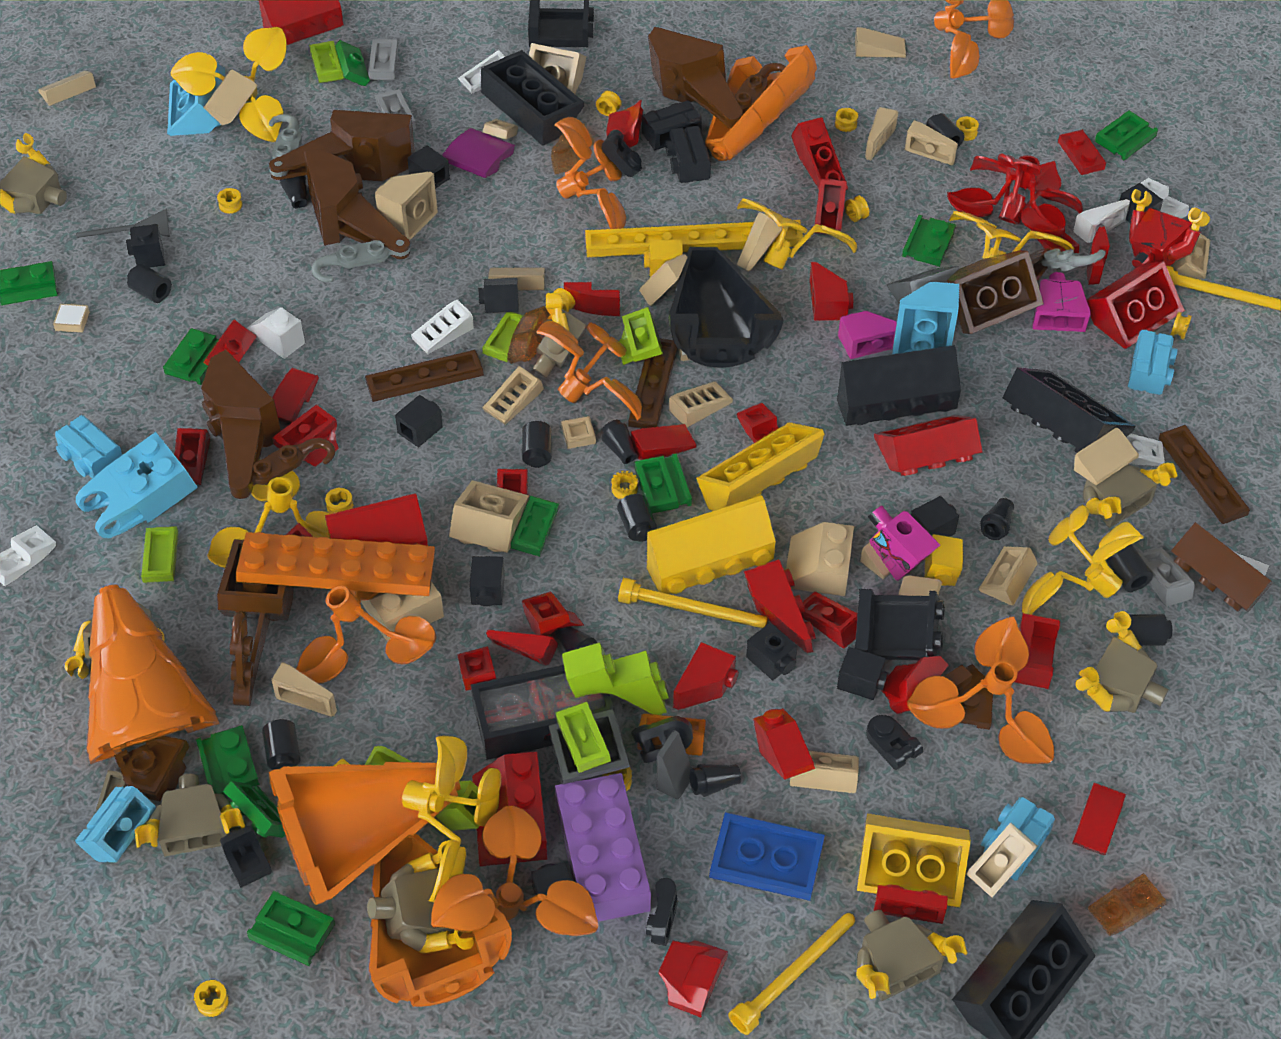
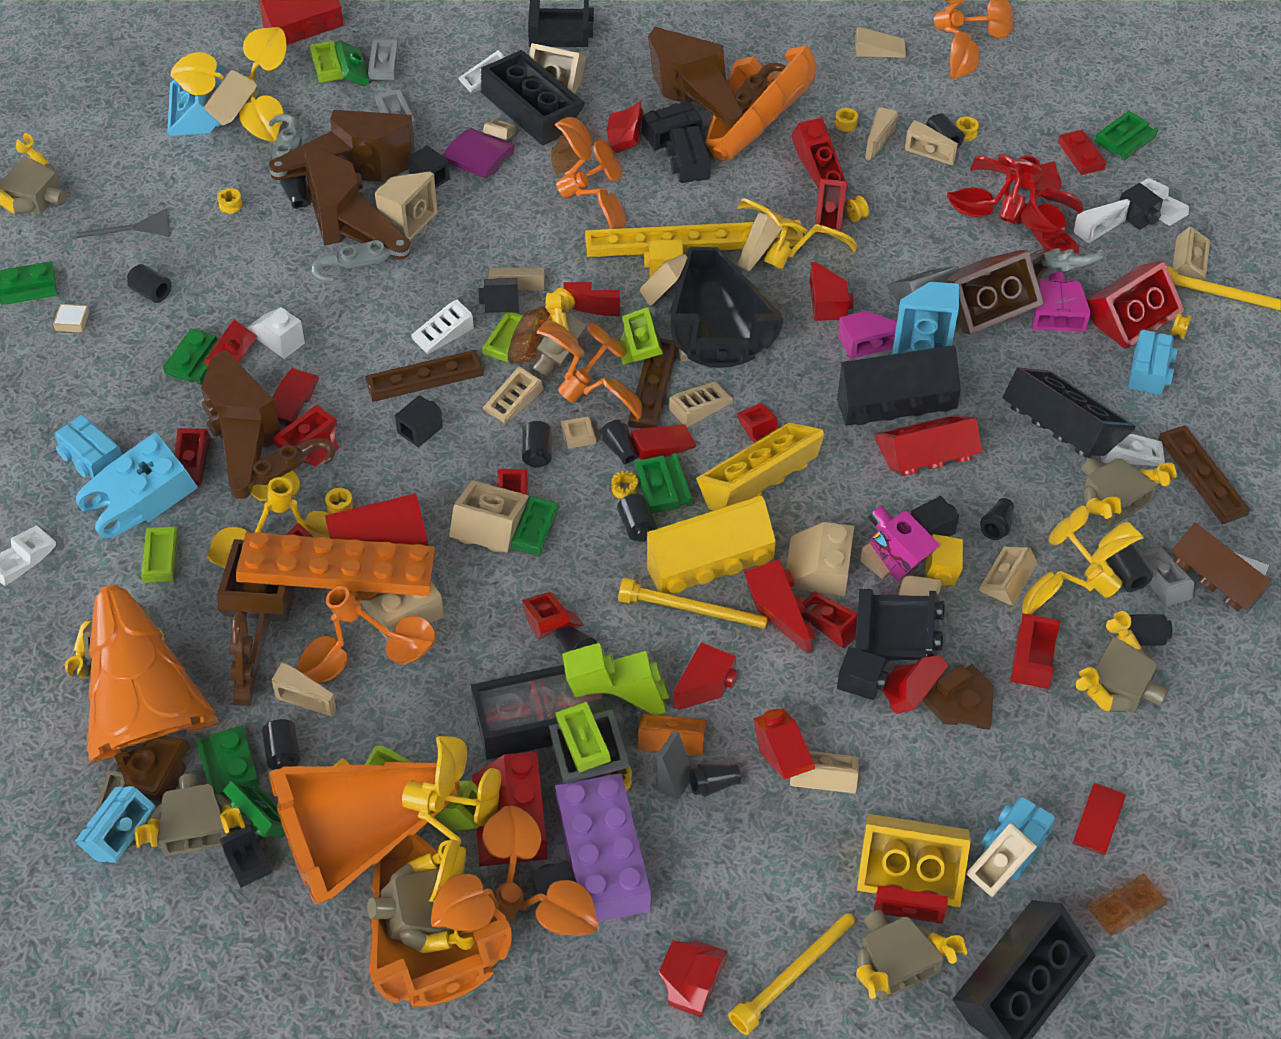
tan slope [38,71,96,106] -> none
black brick [126,224,165,268] -> none
yellow bush [194,980,229,1017] -> none
green plate [247,891,335,966] -> none
red plate [457,646,496,691] -> none
black brick [469,556,505,606] -> none
red slope [486,630,558,666] -> none
yellow bush [596,91,622,116] -> none
black plate [602,130,642,177] -> none
black plate [631,716,694,763] -> none
black plate [646,878,678,946] -> none
blue plate [709,812,825,901] -> none
black brick [746,622,797,681] -> none
black plate [866,715,923,770] -> none
green plate [902,215,956,267] -> none
orange plant [907,617,1054,764] -> none
yellow plant [949,211,1074,259] -> none
tan slope [1074,428,1139,485] -> none
red slope [1087,227,1110,285] -> none
red torso [1129,189,1210,268] -> none

